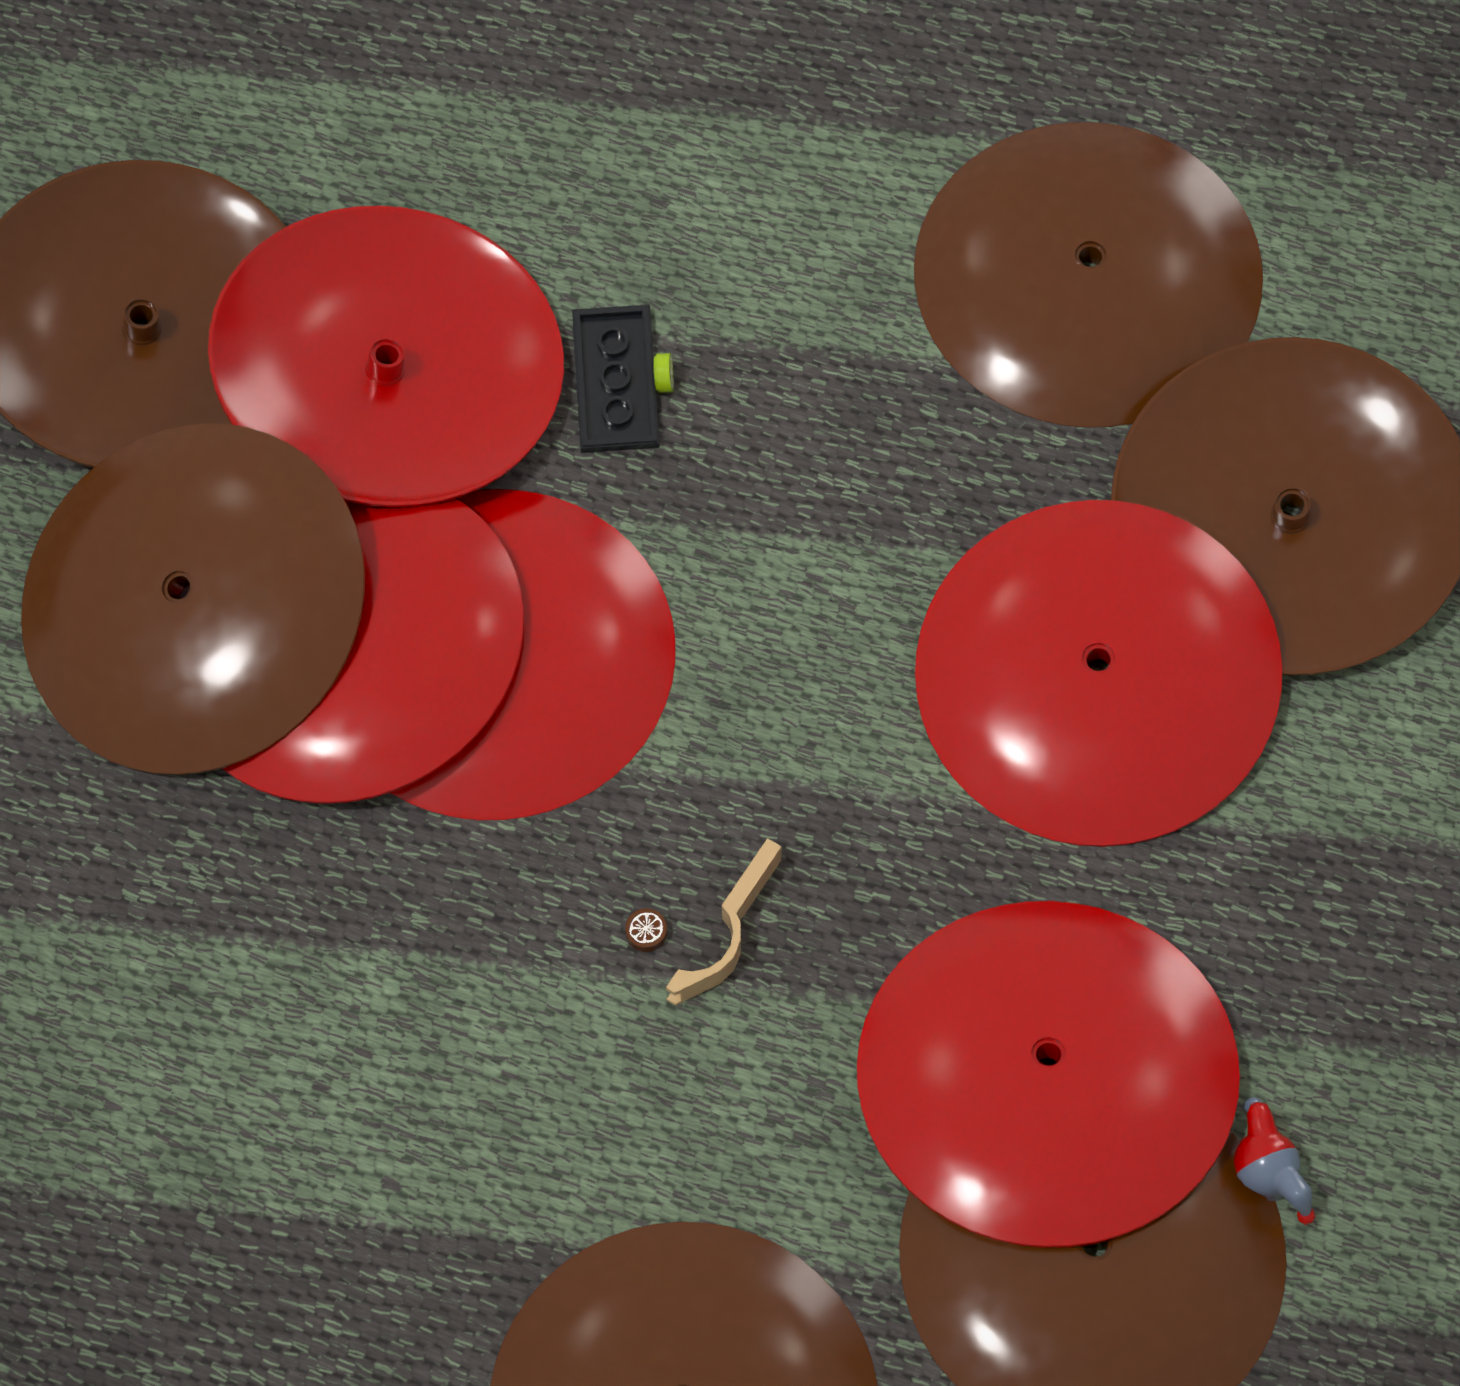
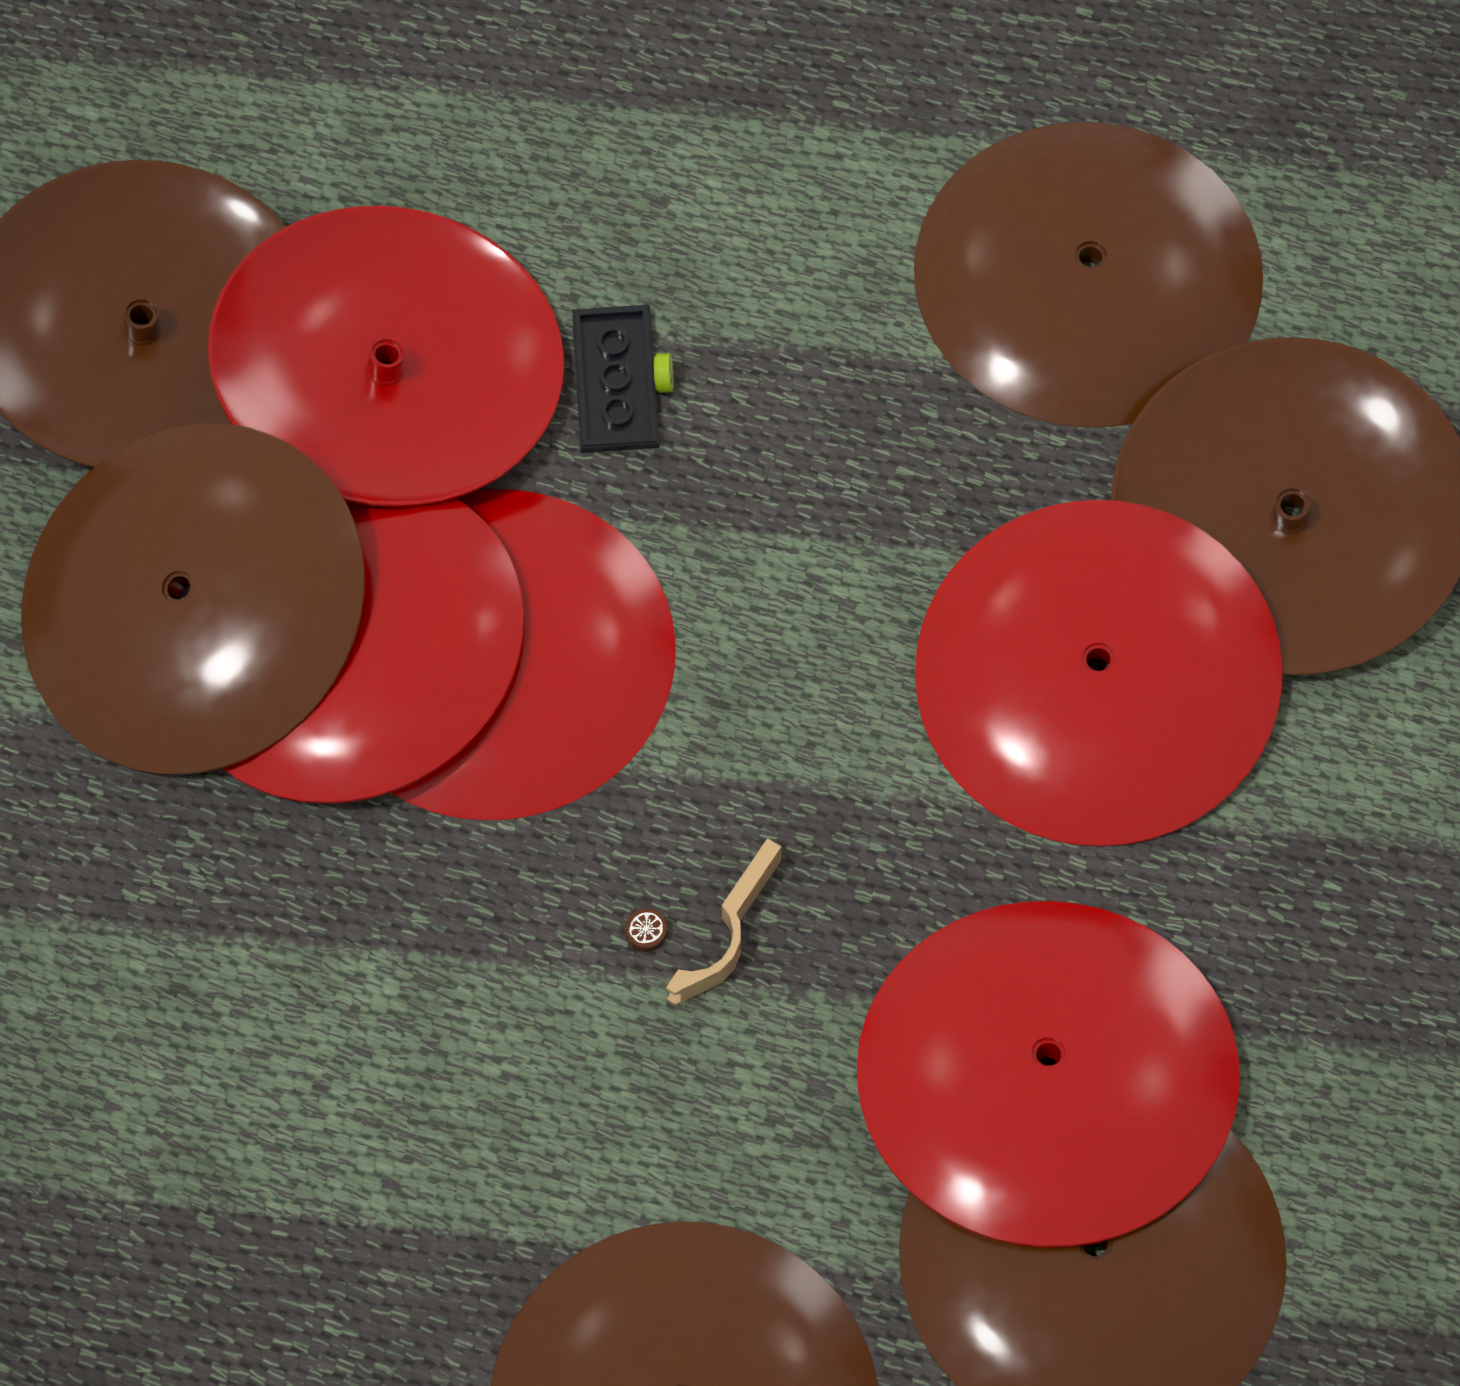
piece [1234,1097,1316,1225] -> none

